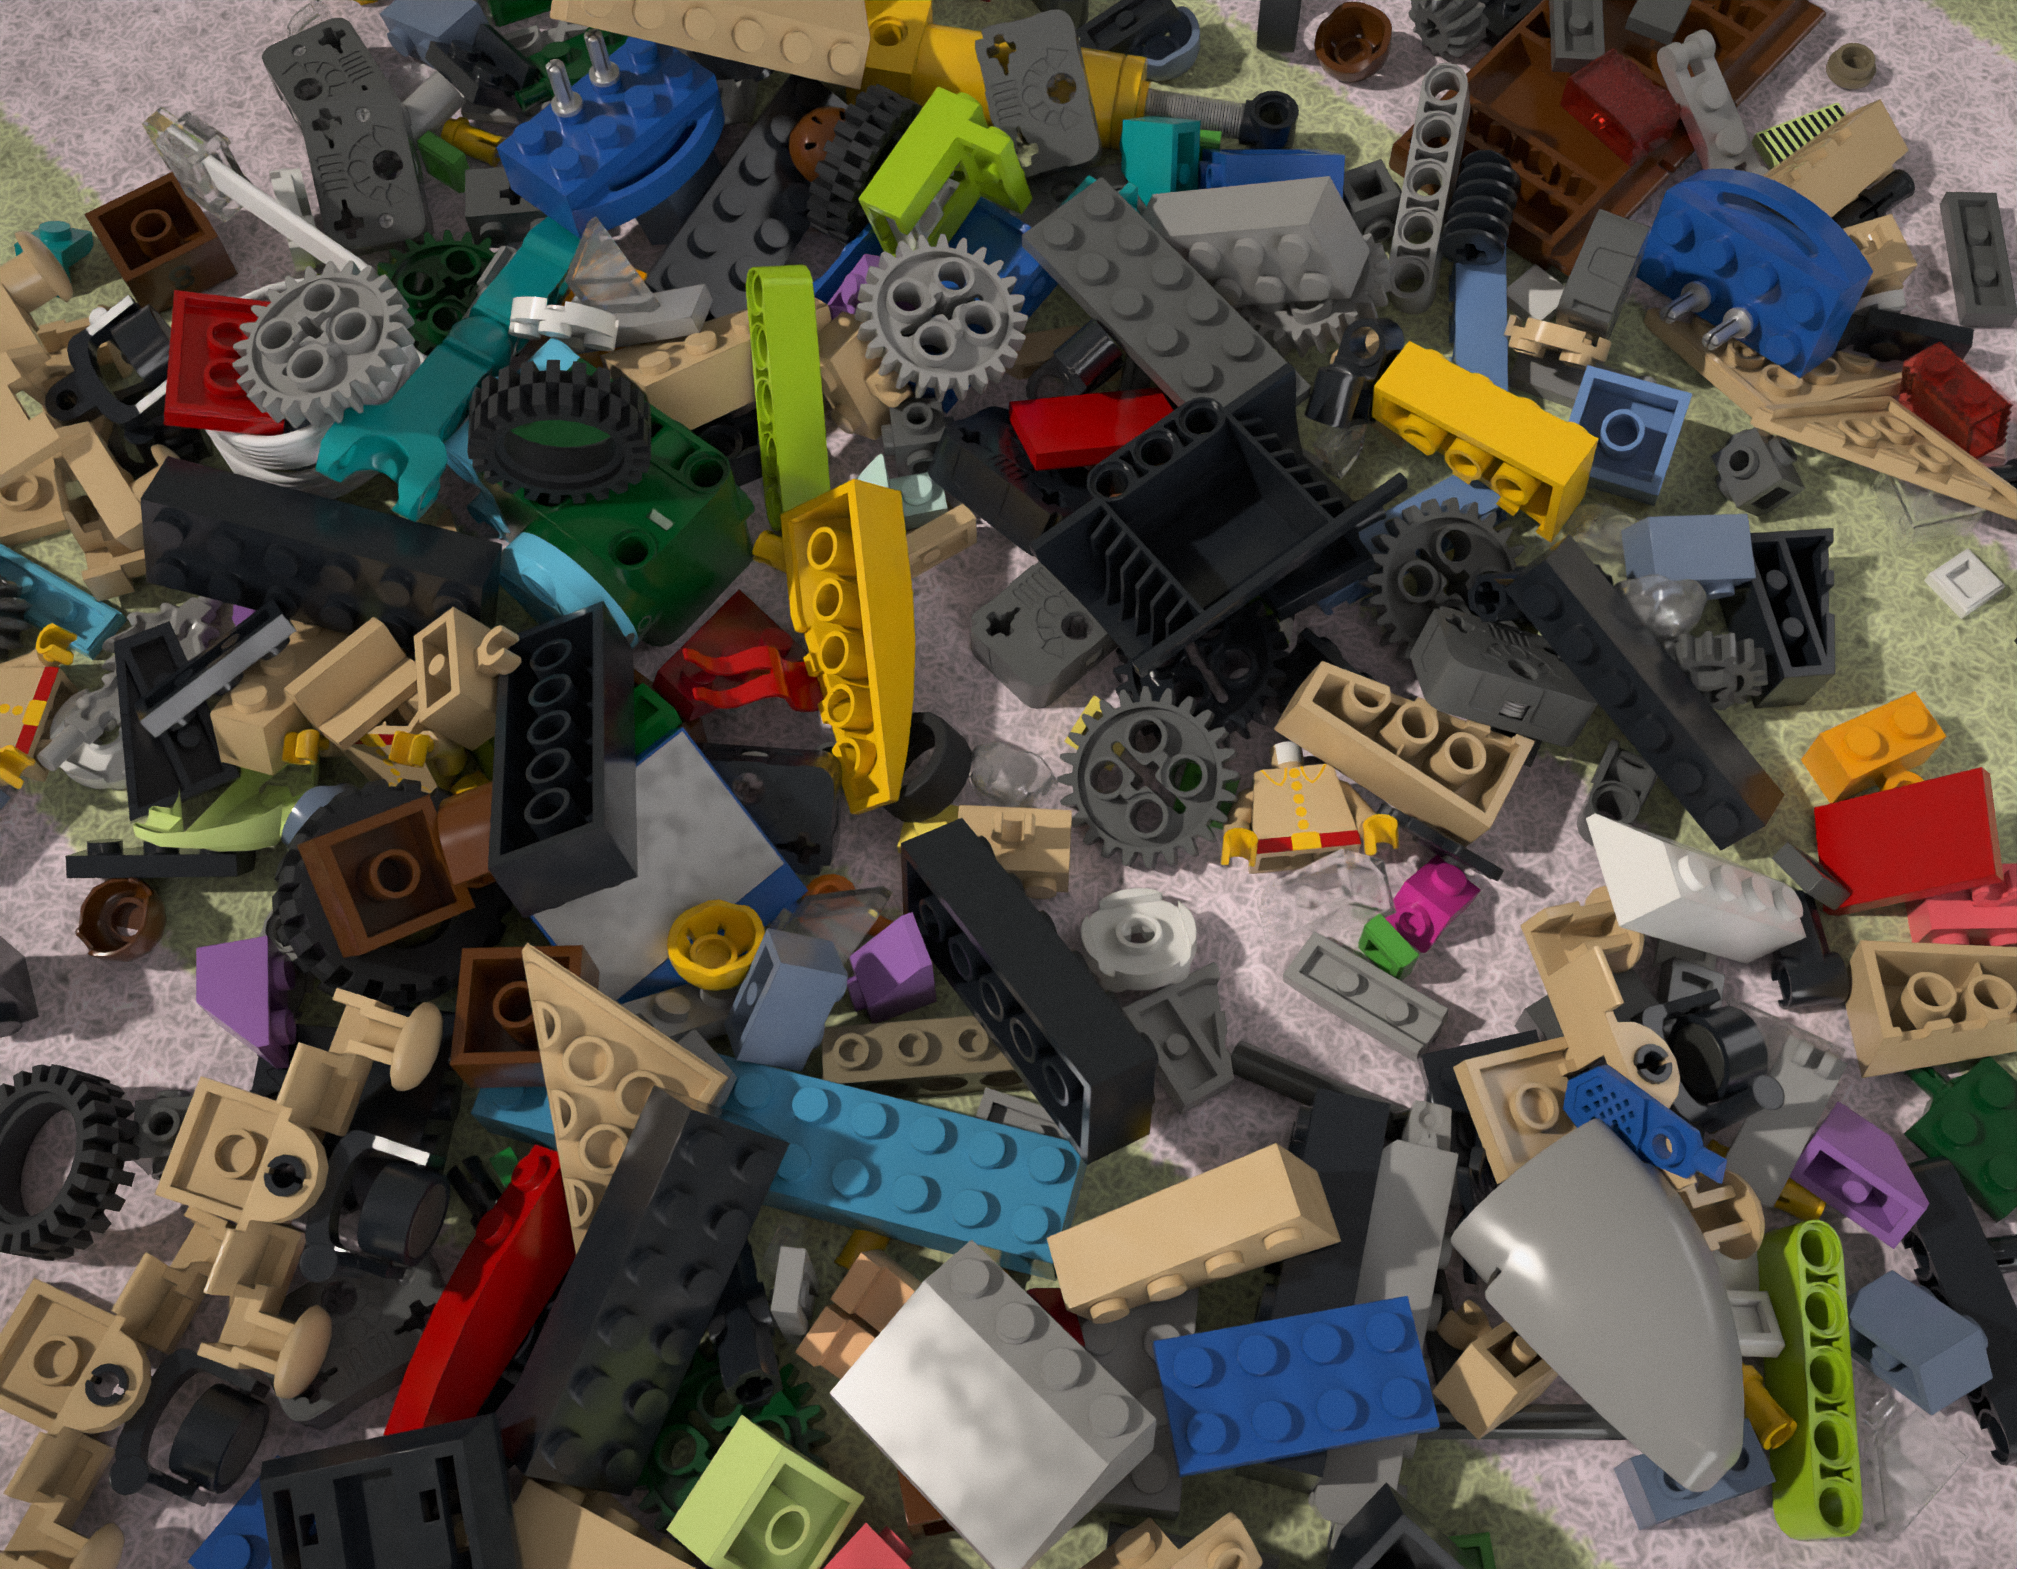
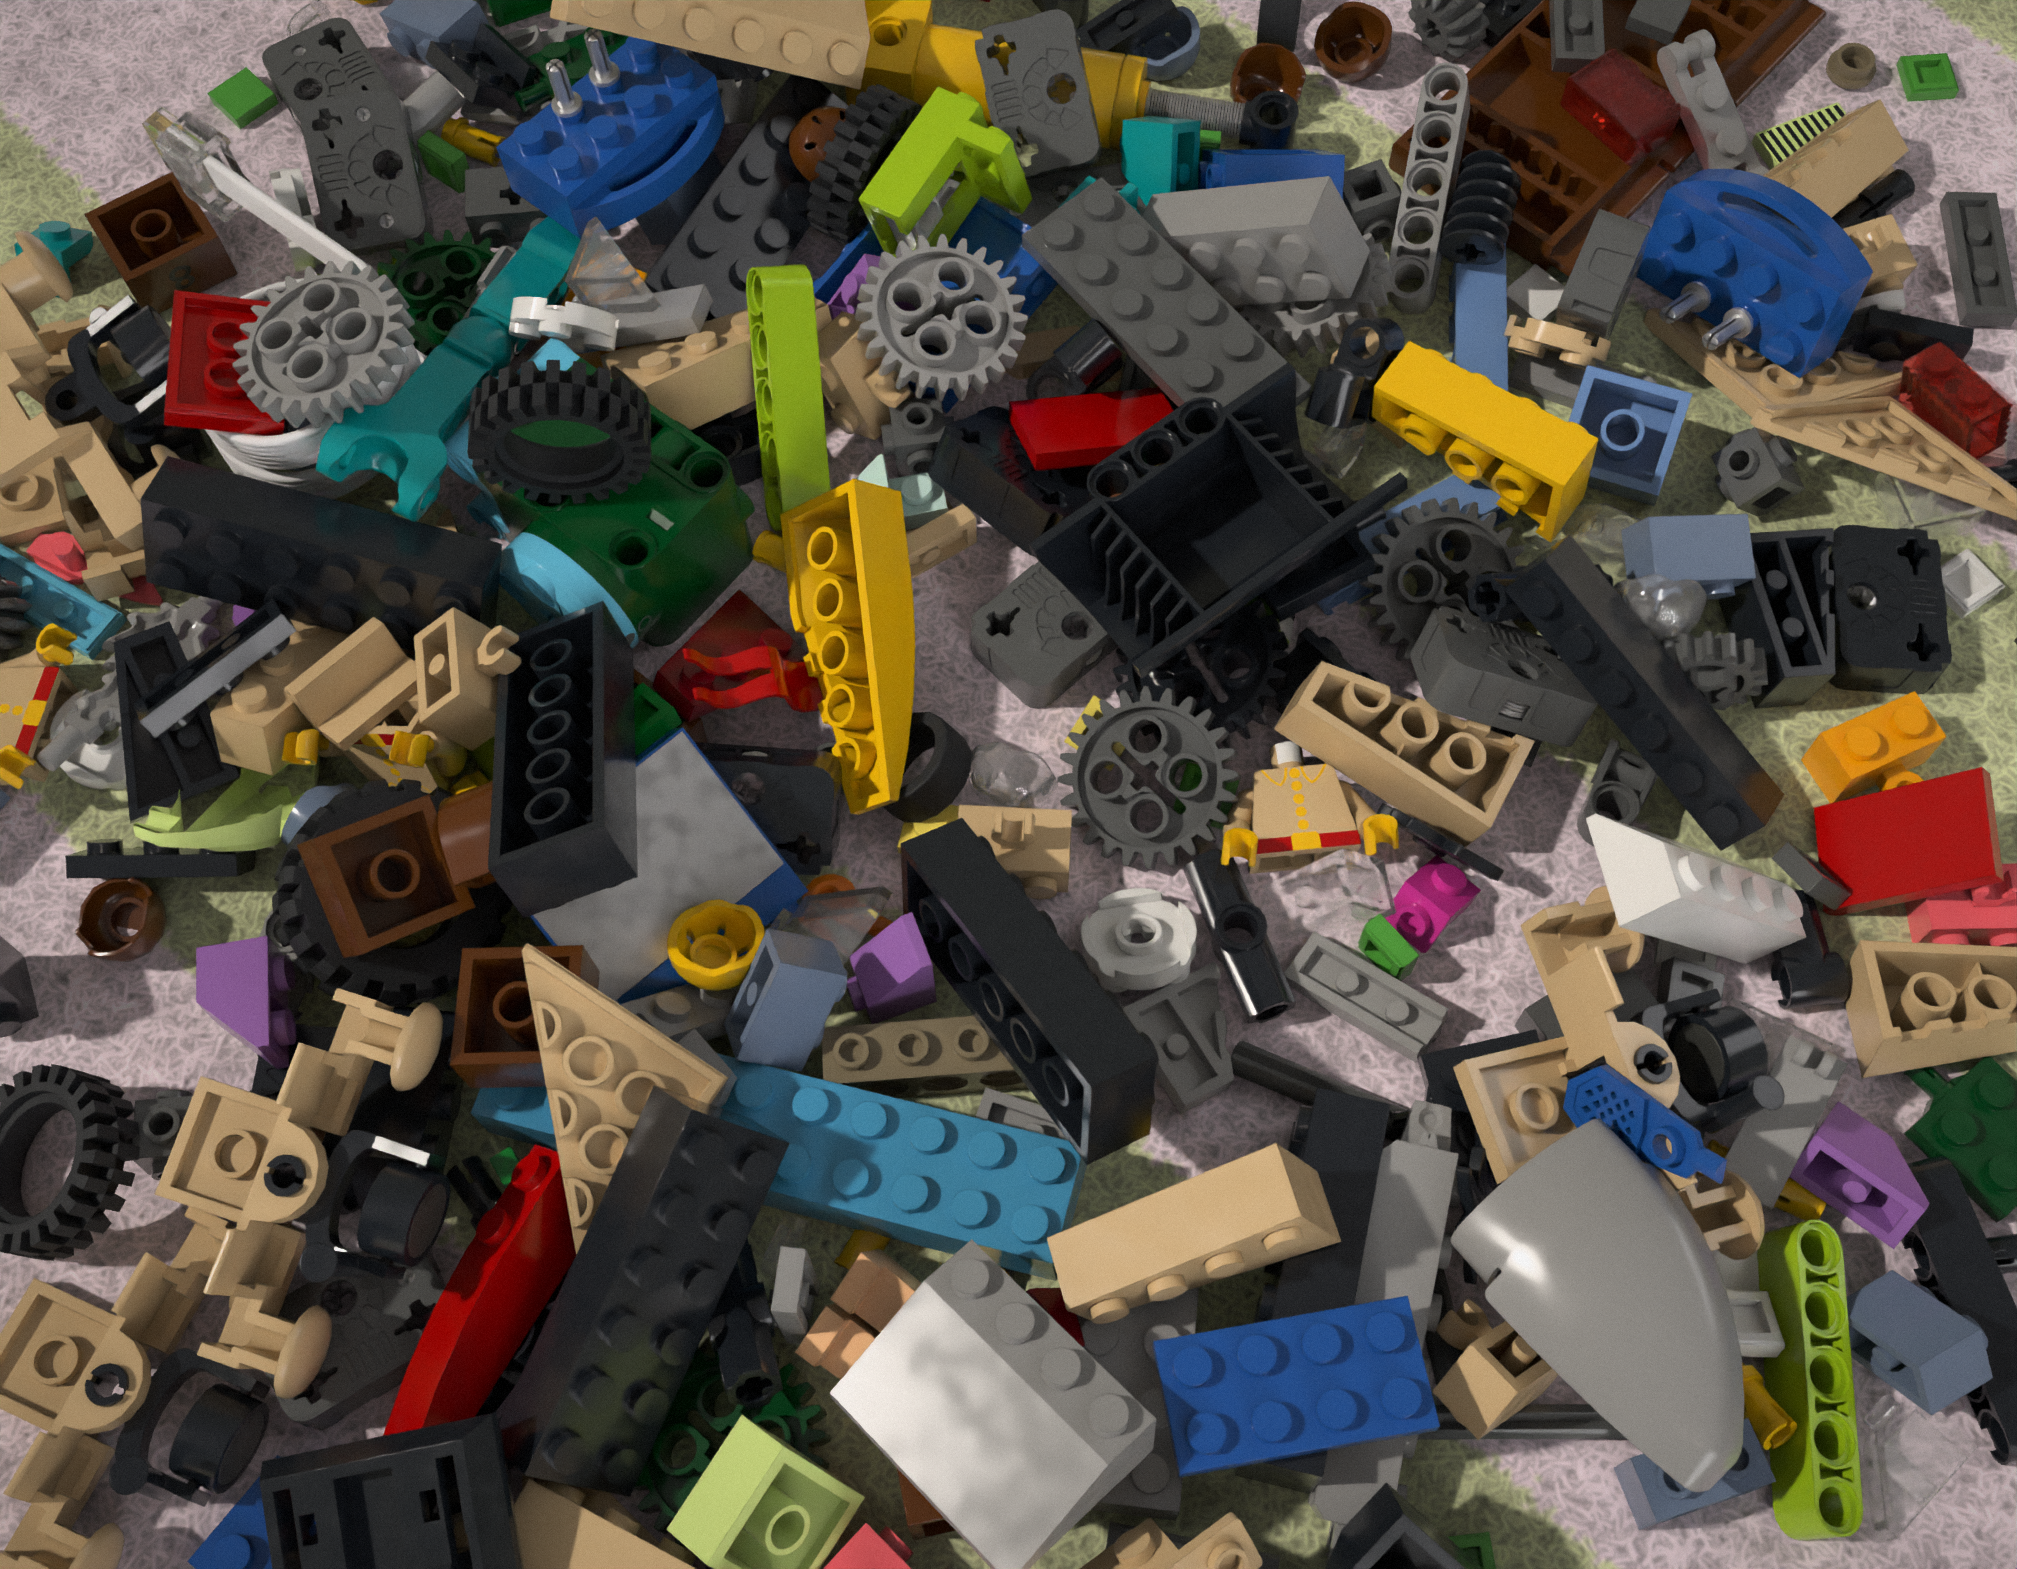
none -> coral piece [26,531,163,606]
none -> bright green tile [208,67,279,130]
none -> black piece [1184,848,1296,1024]
none -> reddish brown hair [1230,42,1306,107]
none -> black axle [1829,525,1952,694]
none -> bright green tile [1896,53,1959,102]

